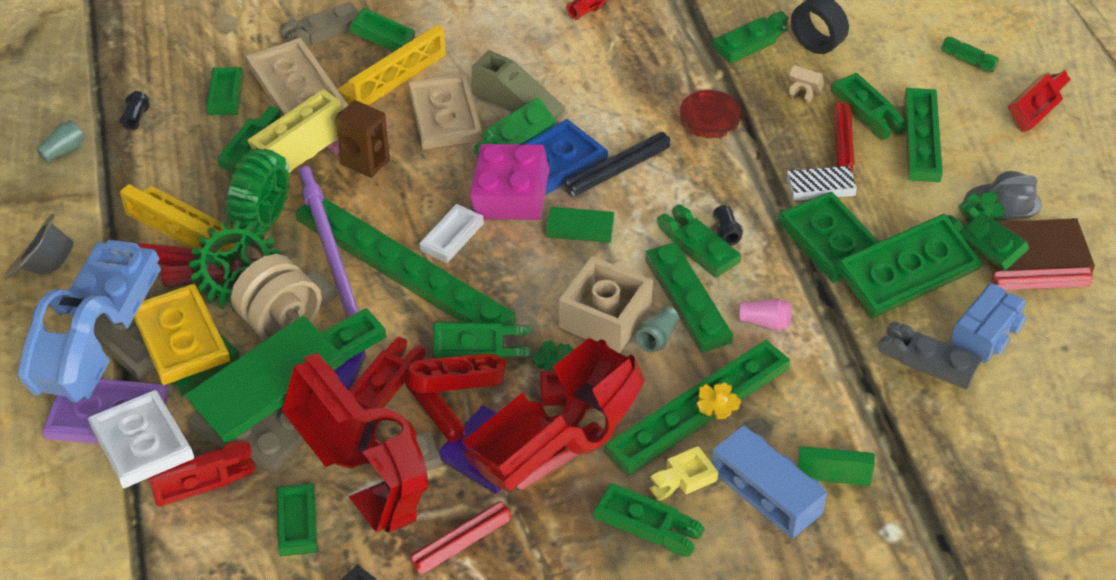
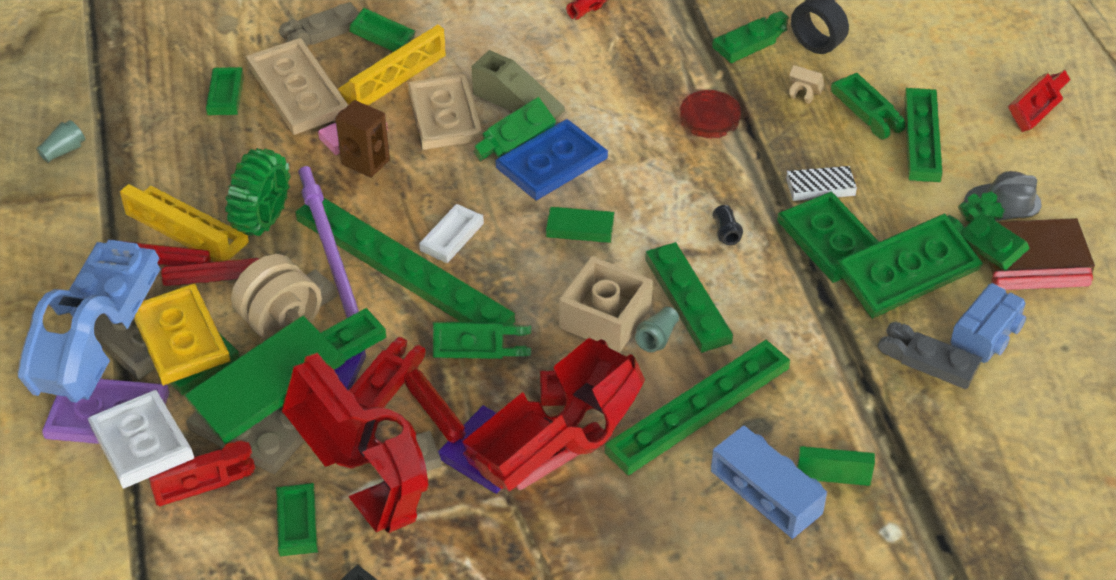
dark grey piece [3,214,74,280] -> none
black pin [119,91,150,130] -> none
green gear [189,220,281,311] -> none
green hinge [217,106,281,172] -> none
light yellow brick [247,89,343,173] -> none
red beam [407,354,506,393] -> none
axle [410,501,511,574] -> none
dark pink brick [470,144,549,220] -> none
green plant [532,340,574,371] -> none
black axle [564,132,671,197] -> none
green hinge [593,483,705,557] -> none
light yellow plate [649,446,718,501] -> none
green hinge [656,204,741,277] -> none
yellow plant [697,382,741,420] -> none
bright pink cone [740,298,792,332] -> none
red axle [833,102,855,171] -> none
green axle [941,37,999,72] -> none

